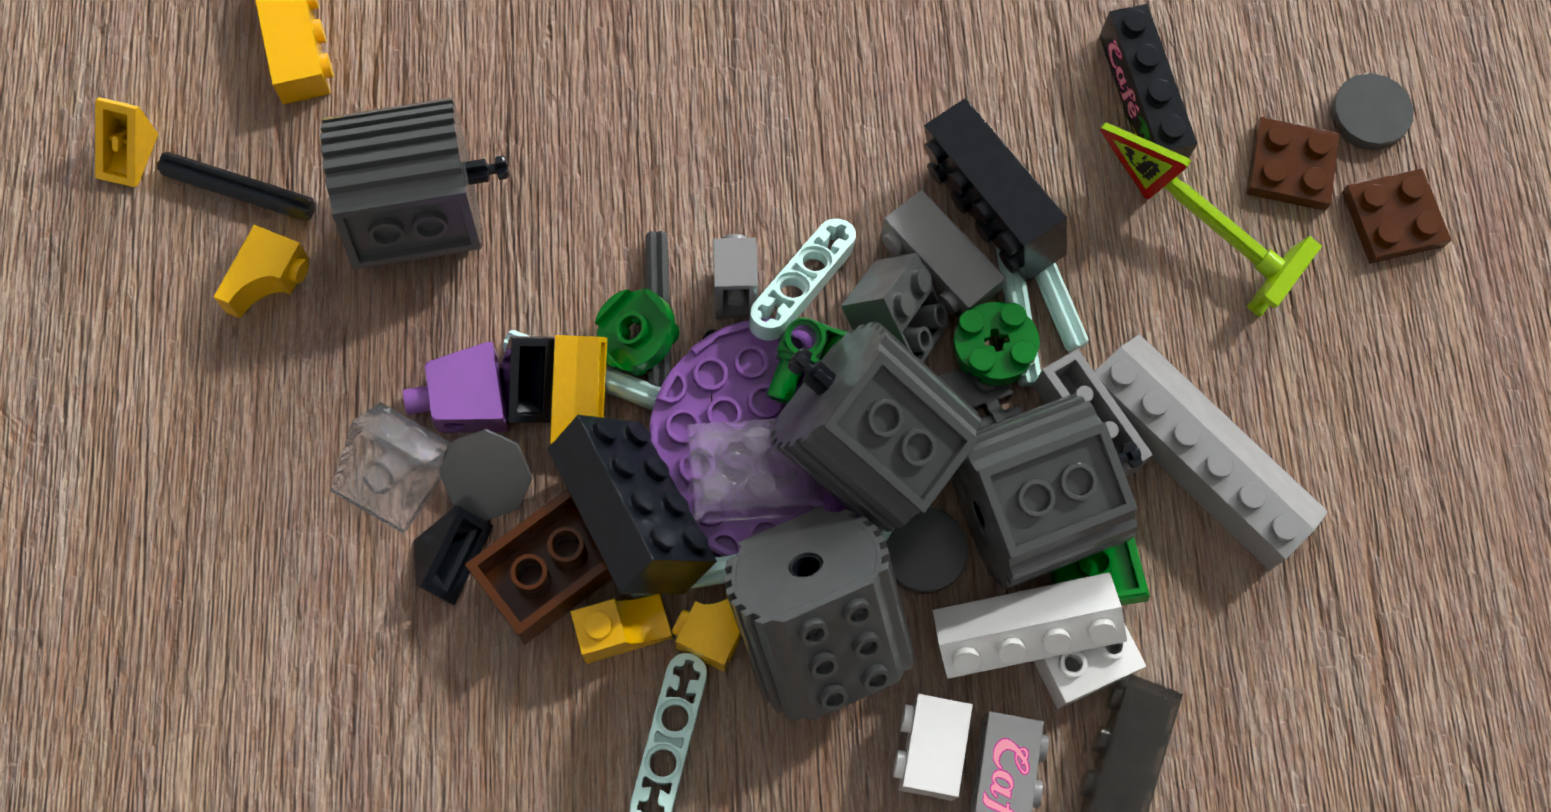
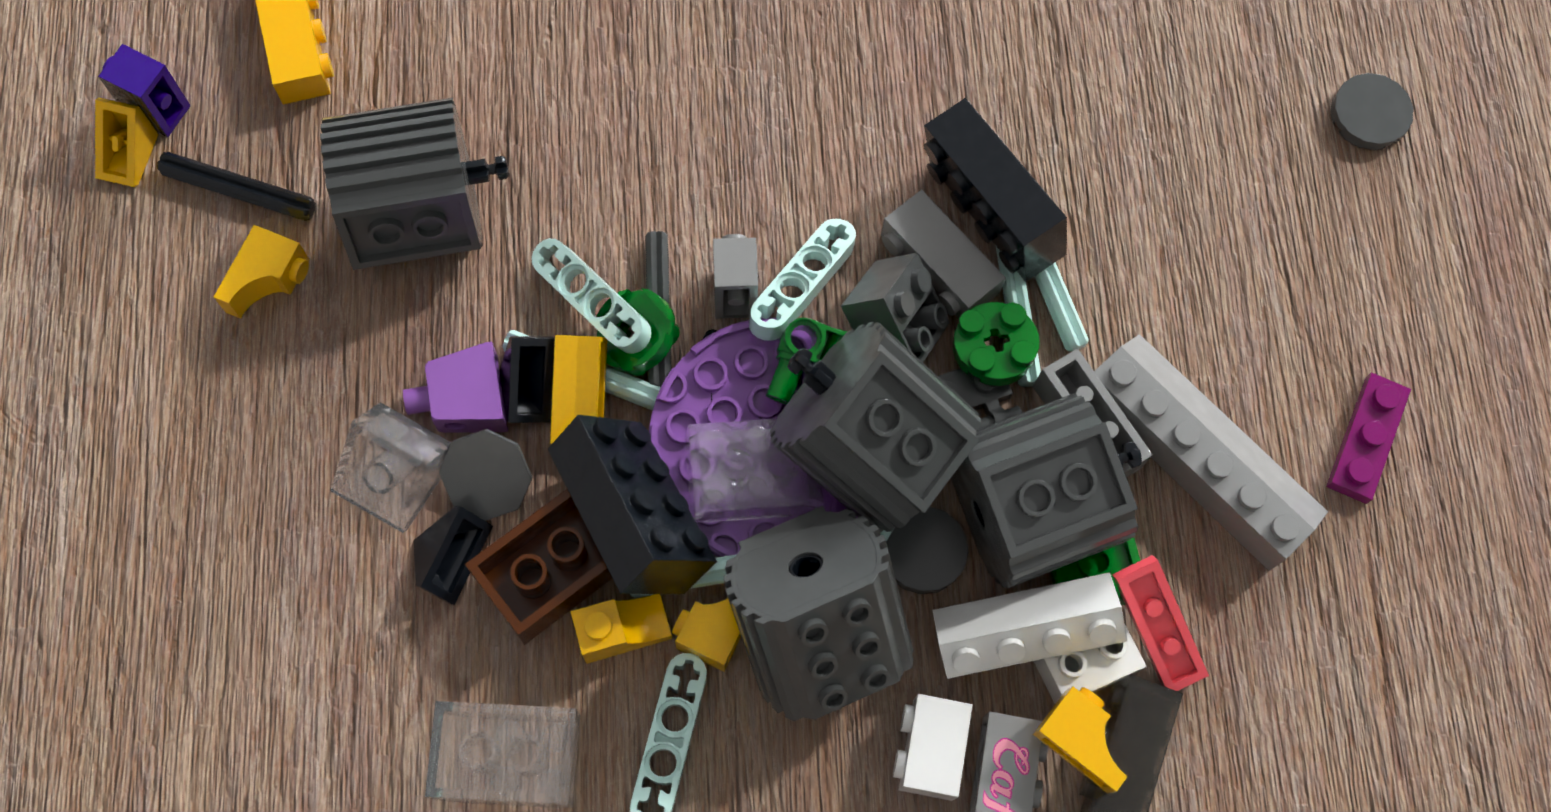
black brick [1099,4,1198,158] -> none
lime piece [1100,123,1322,317] -> none
reddish brown plate [1246,117,1340,211] -> none
reddish brown plate [1342,168,1452,264] -> none
none -> dark purple brick [98,44,191,137]
none -> clear brick [425,701,581,809]
none -> light aqua beam [532,238,651,354]
none -> yellow arch [1033,686,1128,794]
none -> coral plate [1112,555,1209,695]
none -> magenta plate [1326,372,1411,504]

